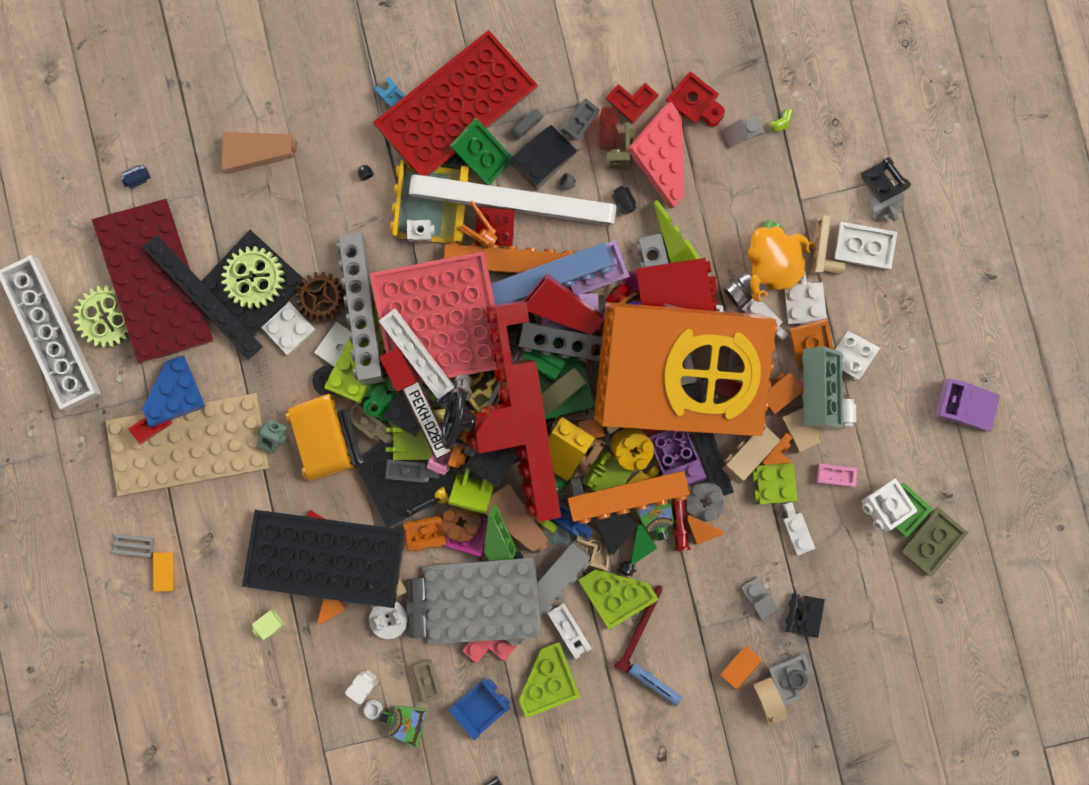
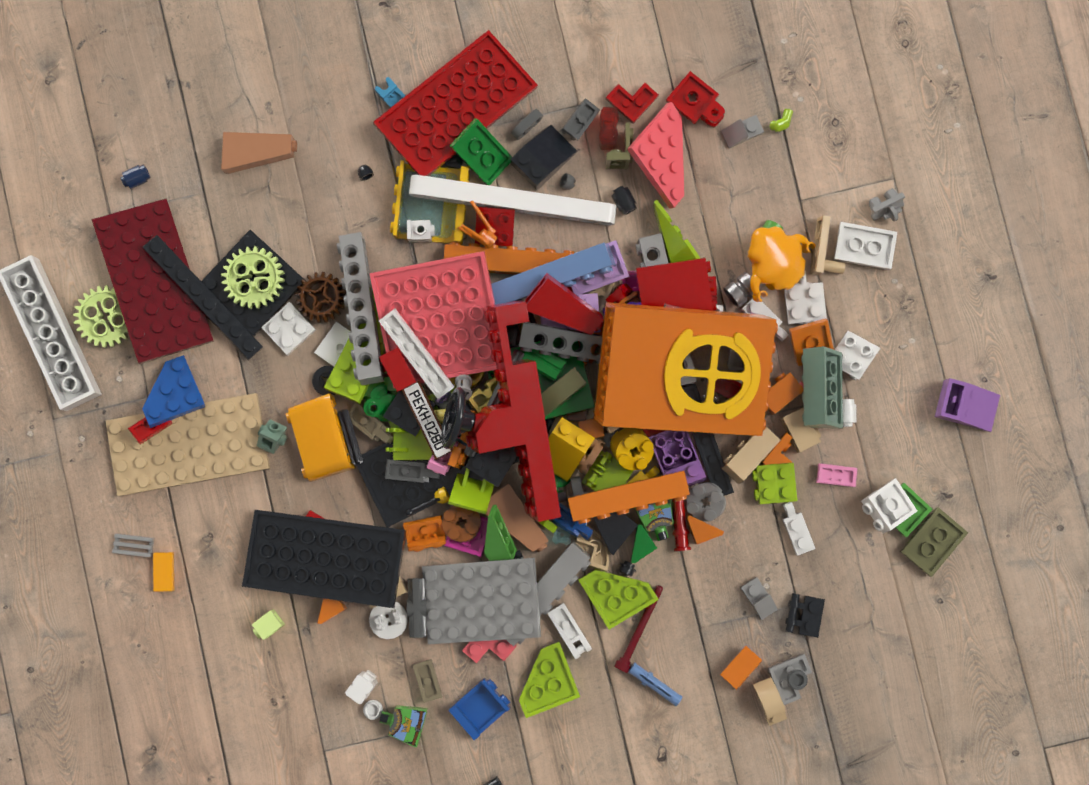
black plate [861,157,911,203] -> none

